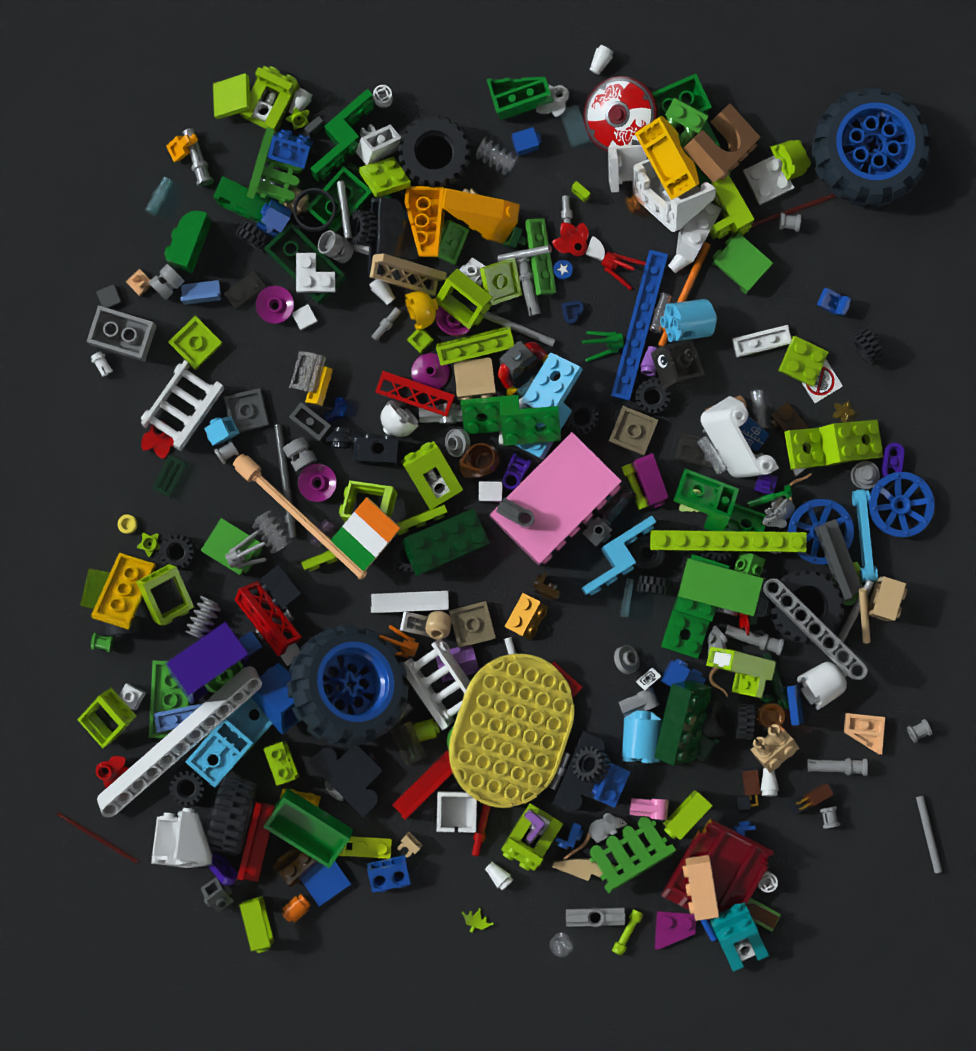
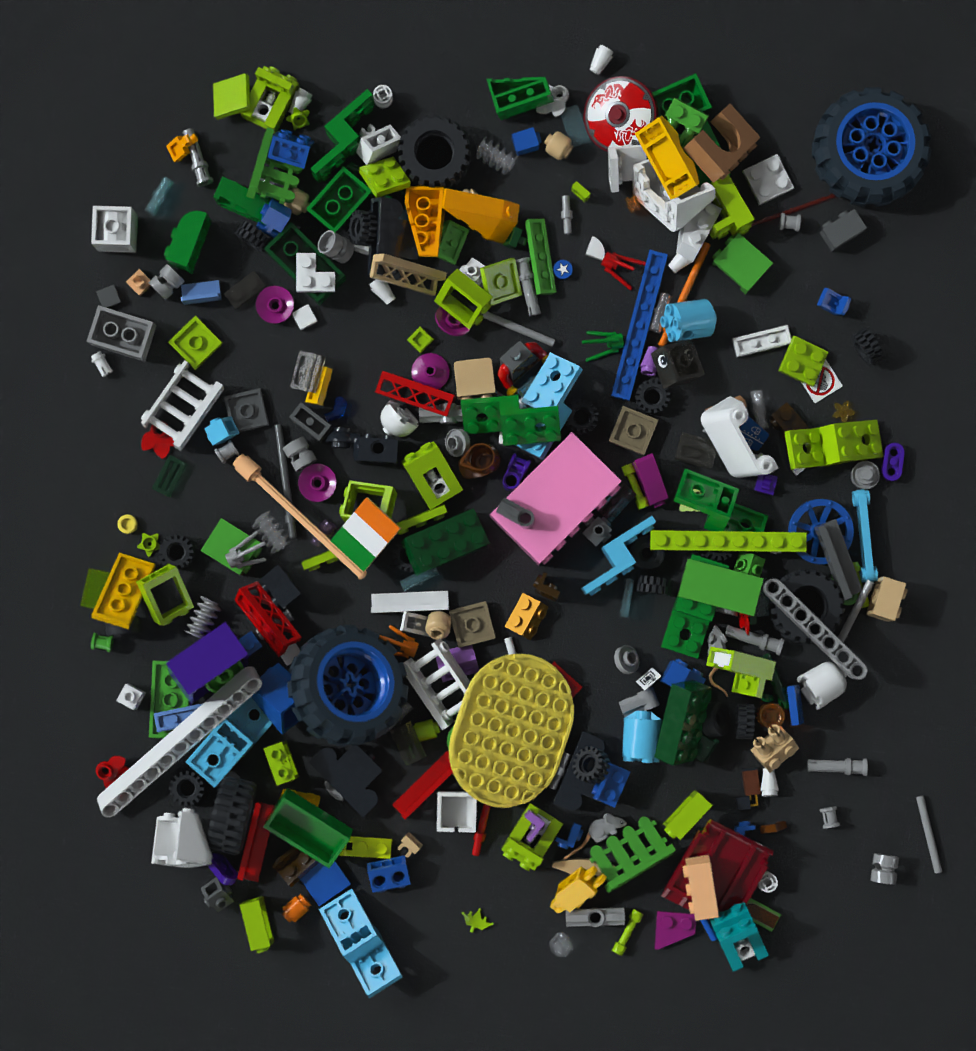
clear red piece [56,812,137,863] -> none
lime window [77,687,137,748] -> none
black tyre [293,188,336,232] -> none
dark grey tile [304,116,324,138] -> none
light grey bar [337,181,352,239] -> none
light grey bar [371,307,401,341] -> none
yellow cylinder [405,291,439,330] -> none
lime fence [436,326,515,366] -> none
white panel [479,481,502,503] -> none
white cone [485,862,513,891] -> none
light grey bar [498,245,552,262] -> none
red plate [552,222,589,256] -> none
dark blue tile [561,301,584,325] -> none
bright pink piece [630,798,669,820] -> none
clear pin [697,436,728,474] -> none
green piece [748,484,792,508] -> none
light grey animal [763,473,811,528] -> none
lime cylinder [770,140,811,181] -> none
piece [788,782,835,814] -> none
light nougat wing [844,713,885,754] -> none
tan bar [859,588,871,643] -> none
blue wheel [869,472,934,537] -> none
light grey bush [907,719,932,743] -> none
none -> white brick [91,206,138,253]
none -> medium azure bracket [319,889,403,998]
none -> clear light blue pin [399,568,439,592]
none -> tan head [544,131,573,160]
none -> yellow hinge [550,866,607,914]
none -> reddish brown tile [759,821,787,834]
none -> dark grey brick [820,209,867,252]
none -> light grey wheel [870,853,899,885]

